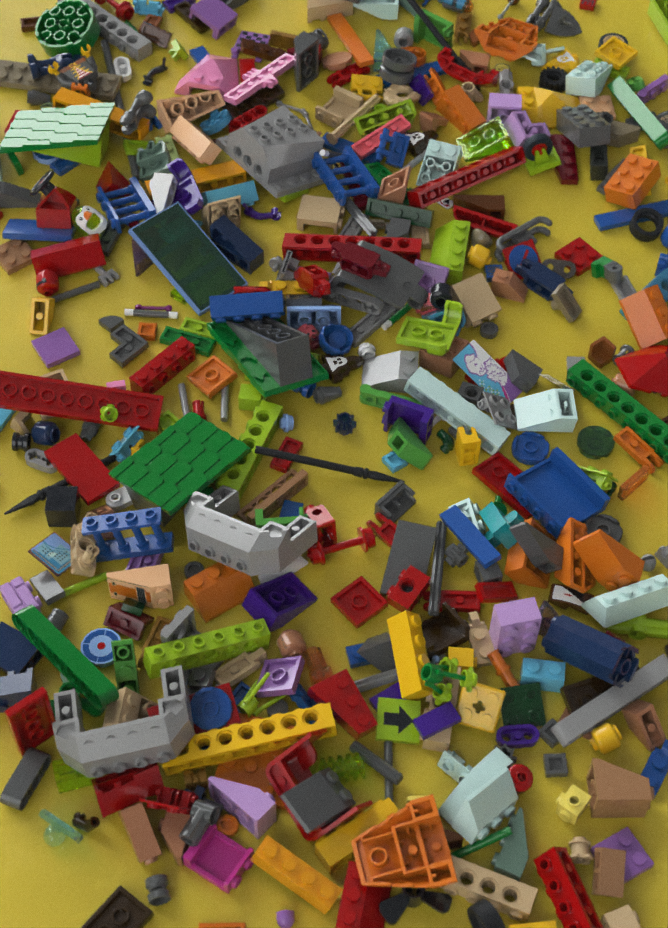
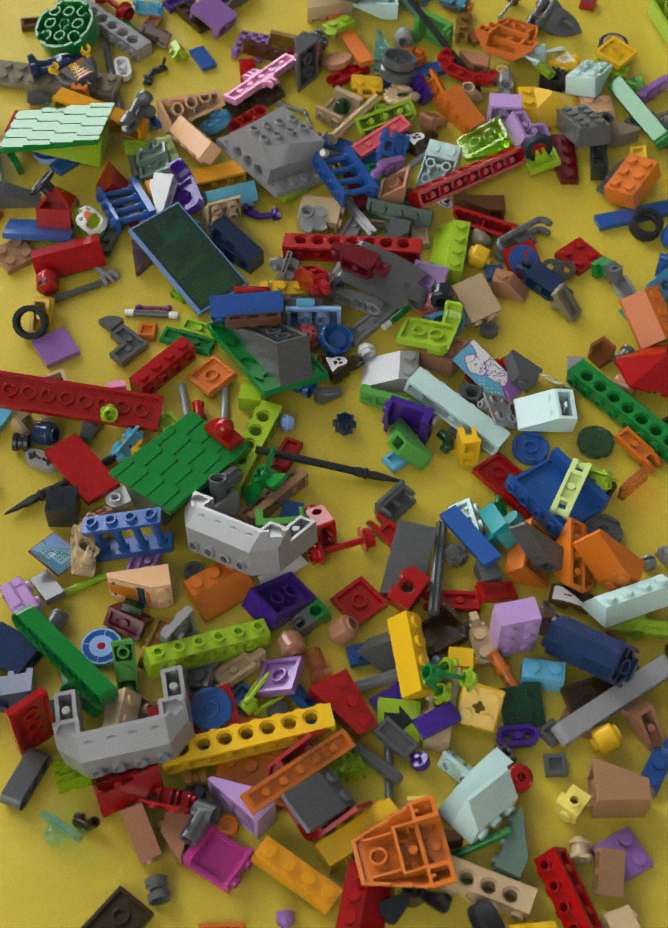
bright pink wedge [174,54,239,100] -> none
none -> black tyre [12,305,49,340]
none -> red tile [204,417,244,451]
none -> dark grey piece [209,466,242,499]
none -> reddish brown plate [225,311,282,330]
none -> orange plate [240,728,356,815]
none -> green piece [242,446,288,506]
none -> leg [290,598,332,637]
none -> medium azure tile [296,298,315,307]
none -> light grey plate [298,205,329,234]
none -> lime hinge [322,14,356,38]
none -> nougat head [328,615,359,645]
none -> dark green tile [333,98,350,115]
none -> medium lavender plate [370,155,406,179]
none -> dark grey tile [372,716,420,762]
none -> dark purple piece [410,751,430,772]
none -> lime piece [536,61,555,80]
none -> yellowish green plate [549,457,593,521]

